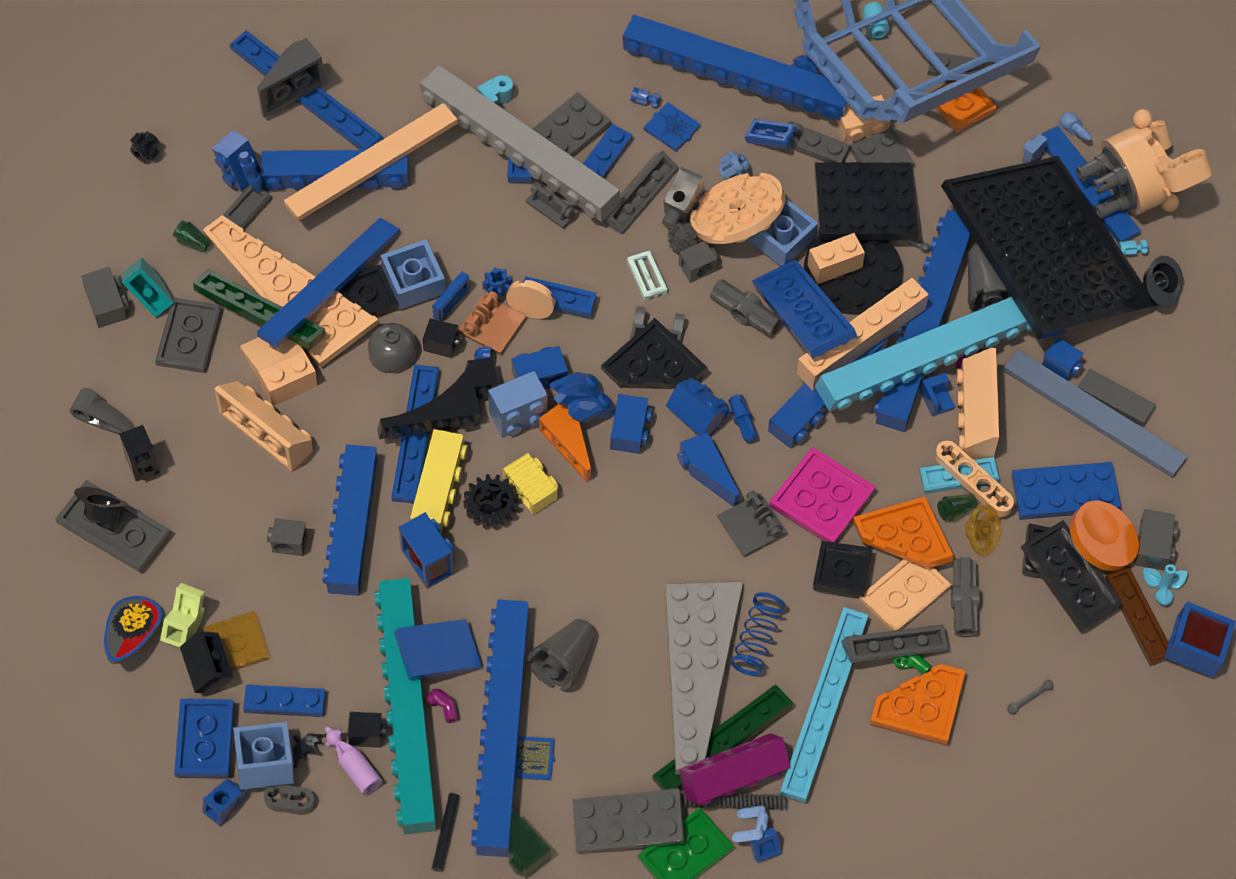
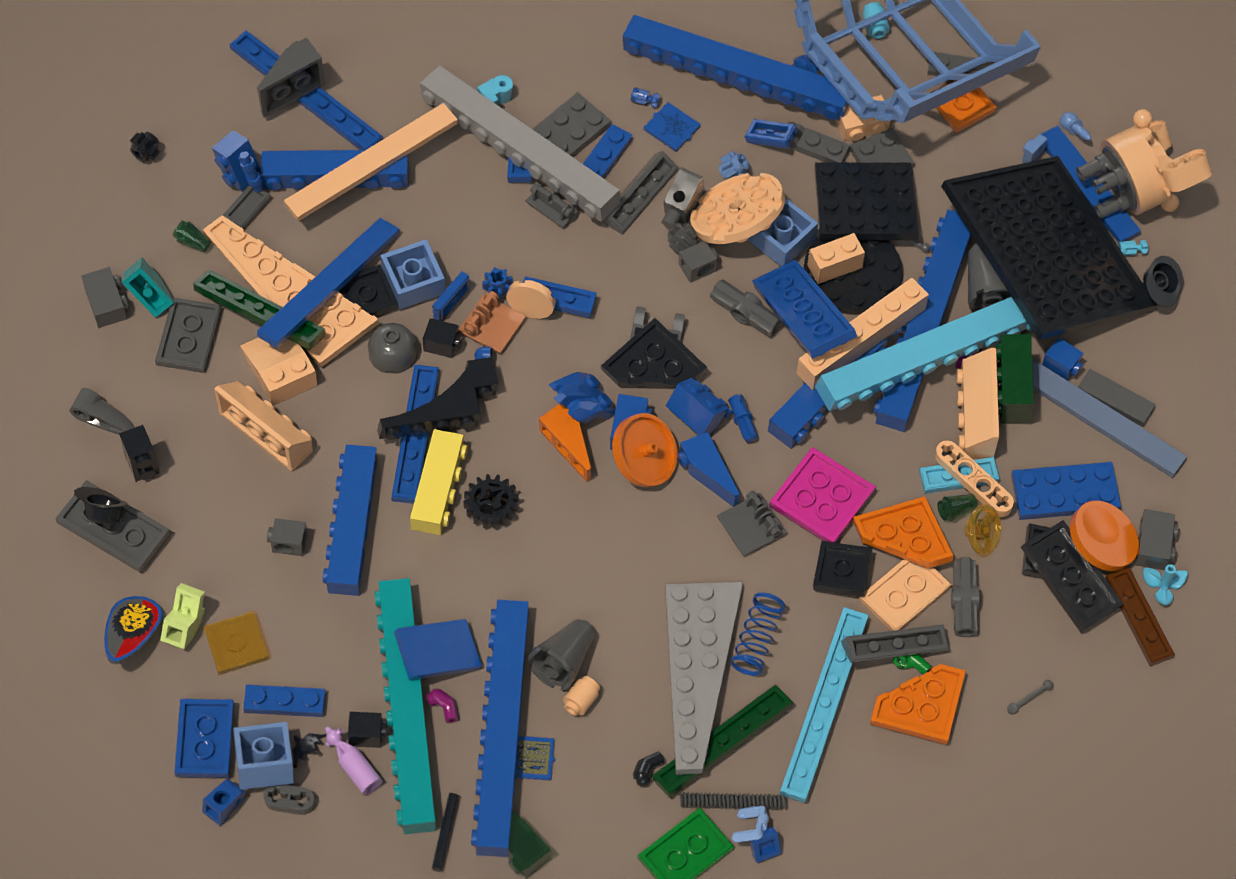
black brick [180,631,234,694] -> none
blue piece [399,512,455,589] -> none
medium blue brick [488,371,547,438] -> none
light yellow brick [503,453,559,515] -> none
blue brick [511,346,568,389] -> none
dark grey plate [573,788,684,854] -> none
light aqua tile [627,250,668,301] -> none
magenta brick [679,733,790,805] -> none
blue panel [920,373,955,417] -> none
blue piece [1164,601,1236,678] -> none
none -> light nougat brick [563,676,600,716]
none -> orange piece [612,413,677,488]
none -> black arm [633,751,664,786]
none -> dark green brick [996,334,1033,424]

